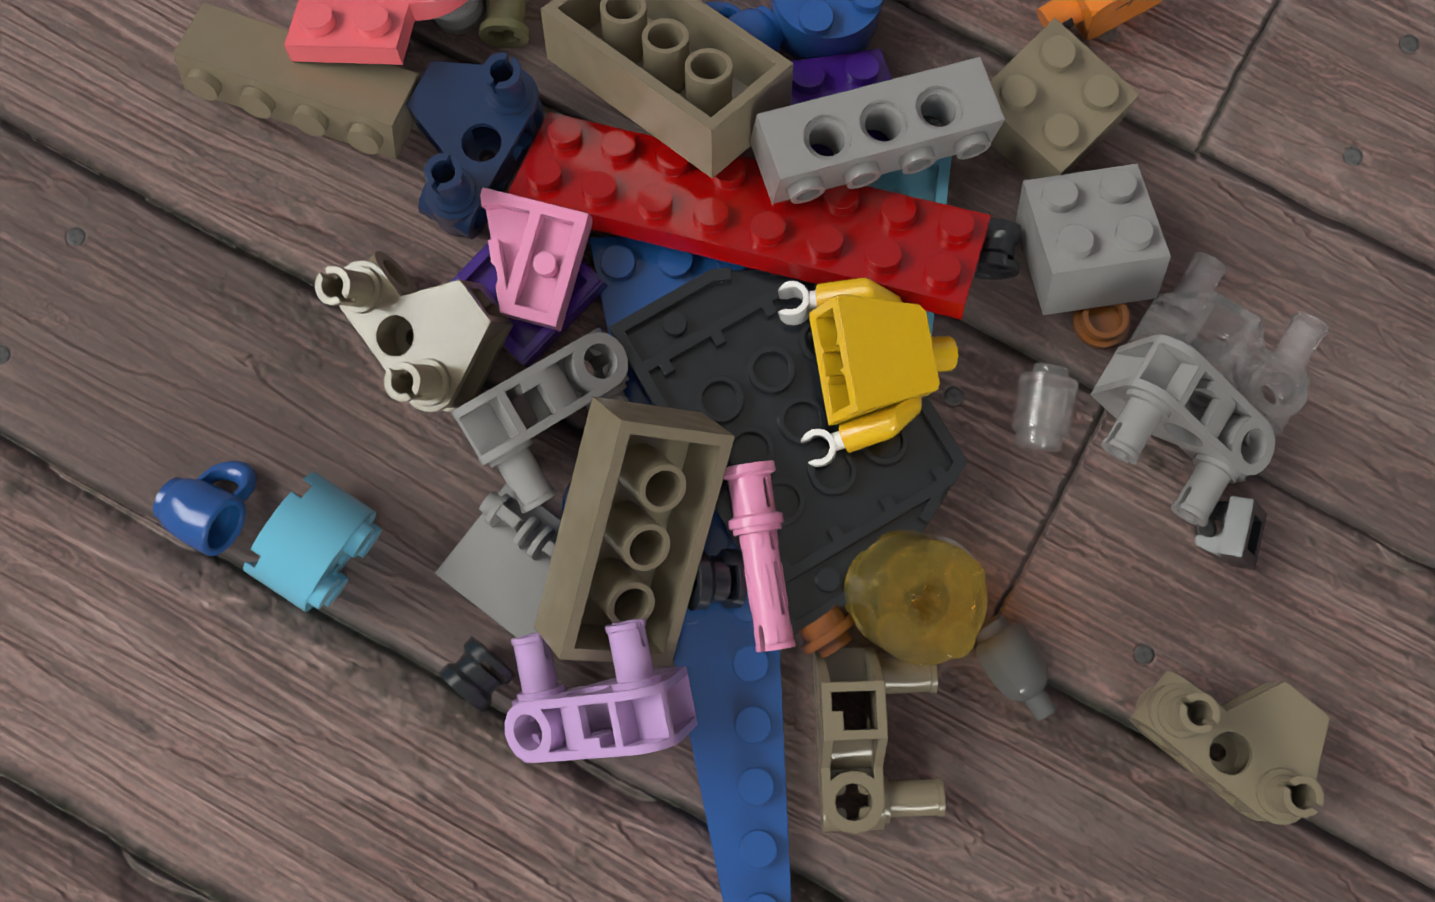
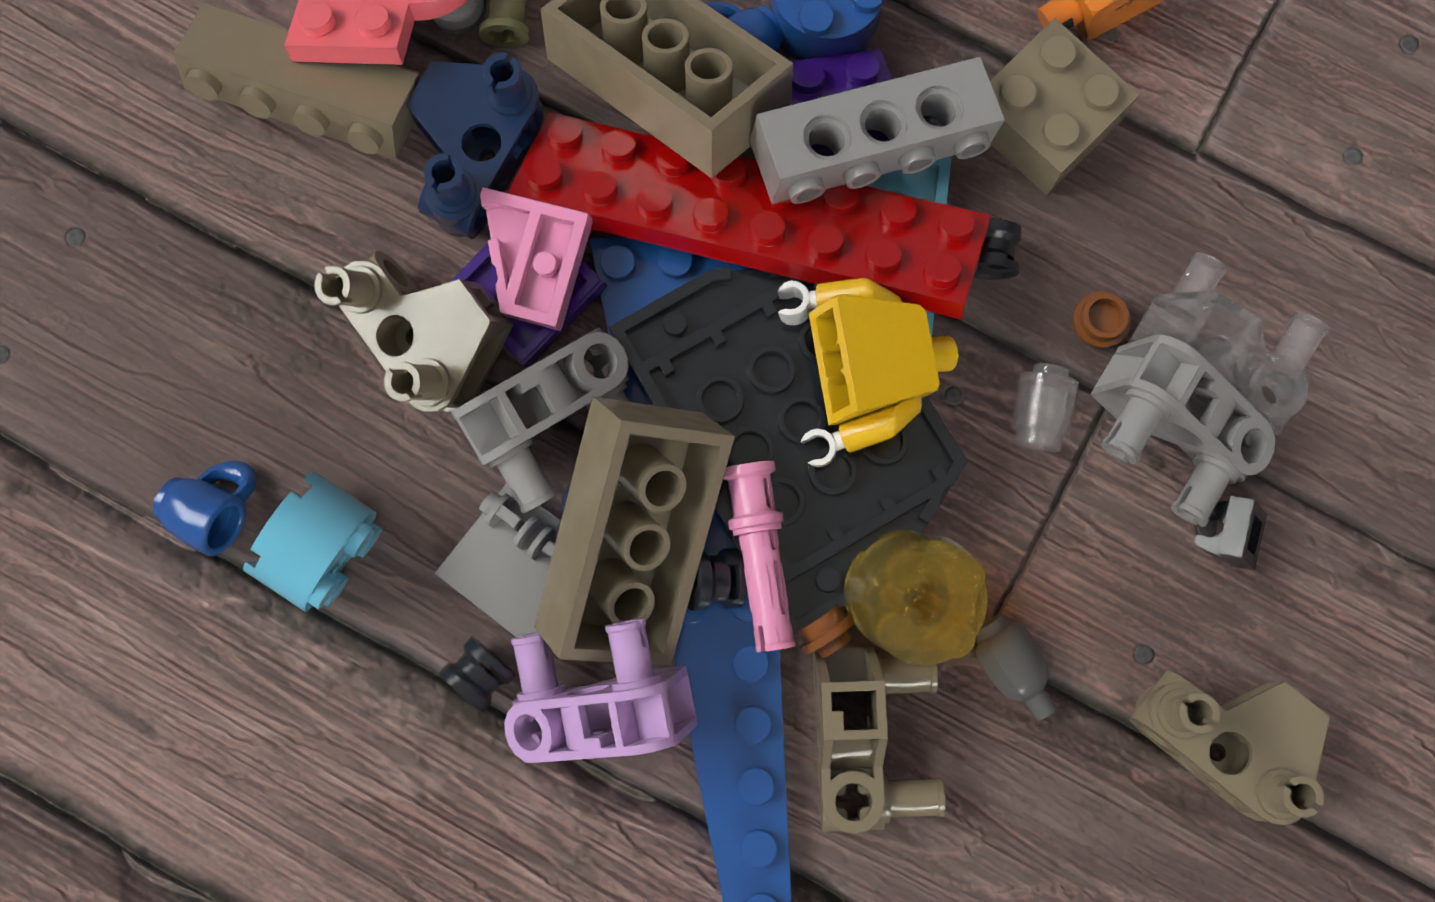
light grey brick [1016,164,1171,315] -> none

